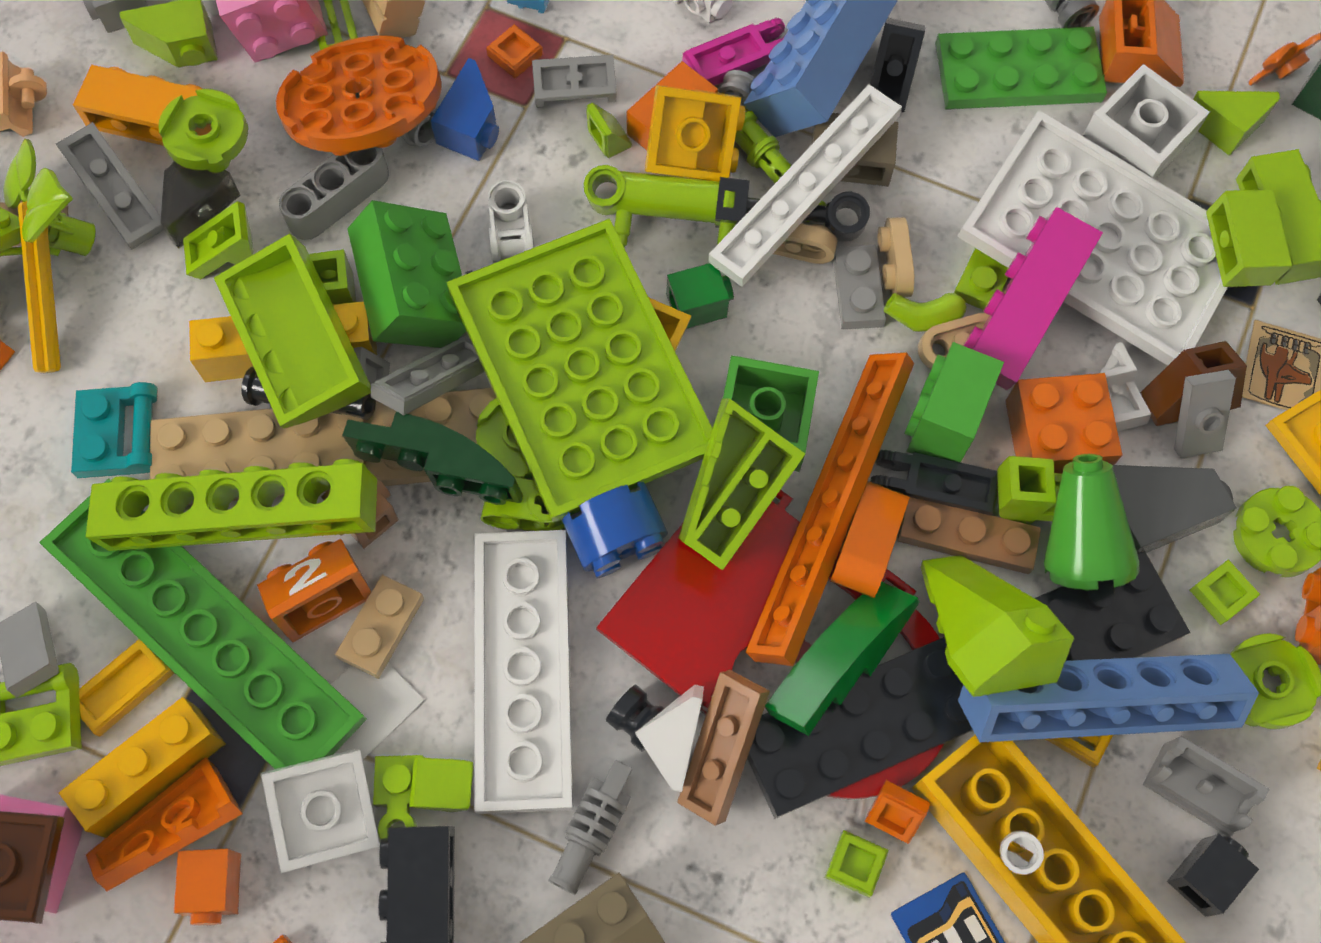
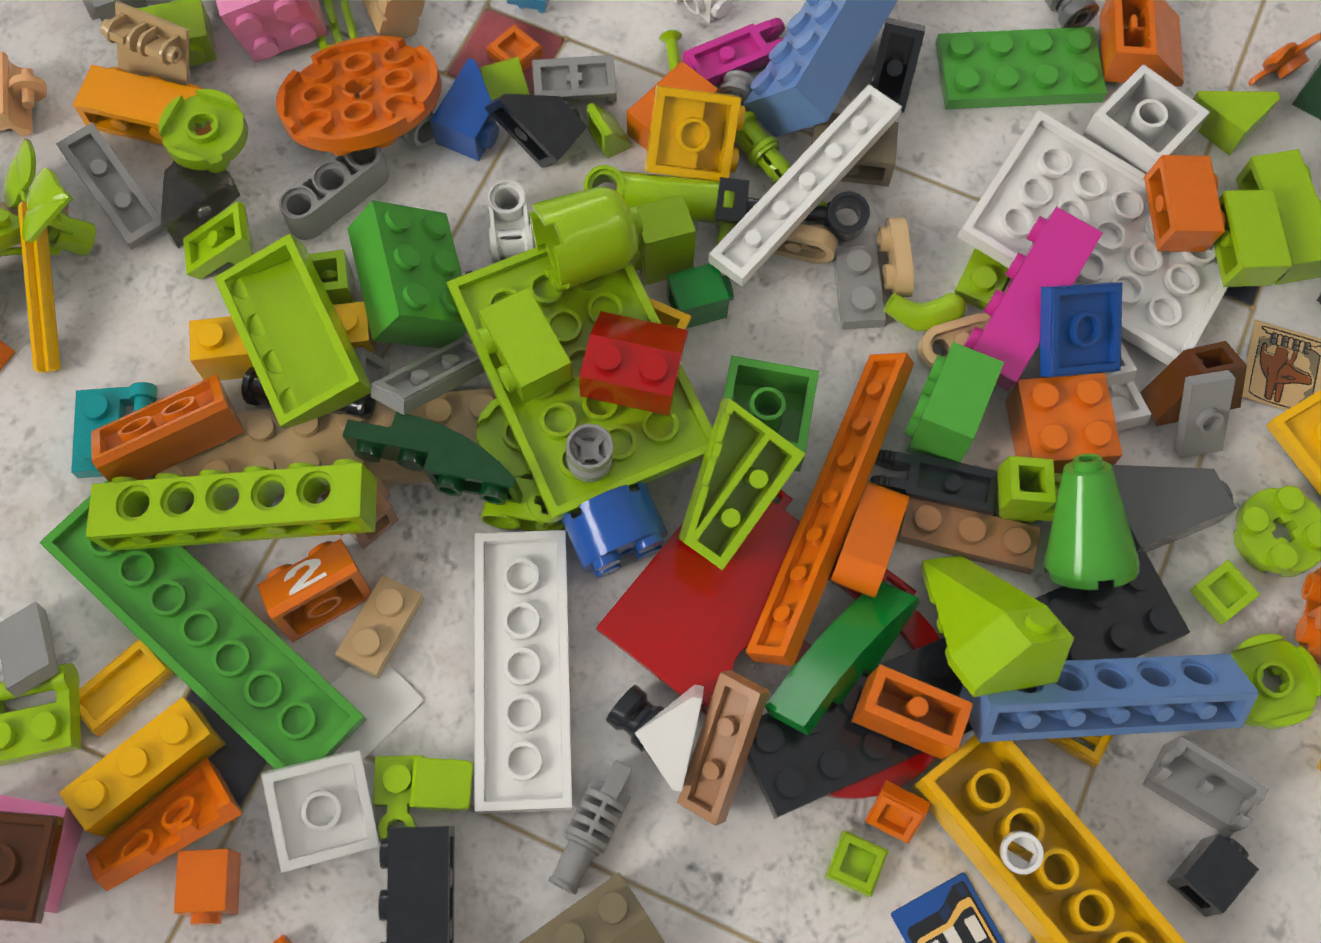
none -> orange slope [91,374,245,482]
none -> tan hinge [100,1,189,85]
none -> lime brick [476,287,572,403]
none -> lime tile [479,56,530,101]
none -> black slope [484,93,588,168]
none -> lime cylinder [529,186,643,292]
none -> light grey wheel [566,424,613,483]
none -> red slope [579,311,689,416]
none -> lime brick [631,194,696,285]
none -> lime piece [659,30,682,71]
none -> orange brick [851,664,973,759]
none -> blue tile [1040,282,1123,377]
none -> orange brick [1144,155,1226,252]

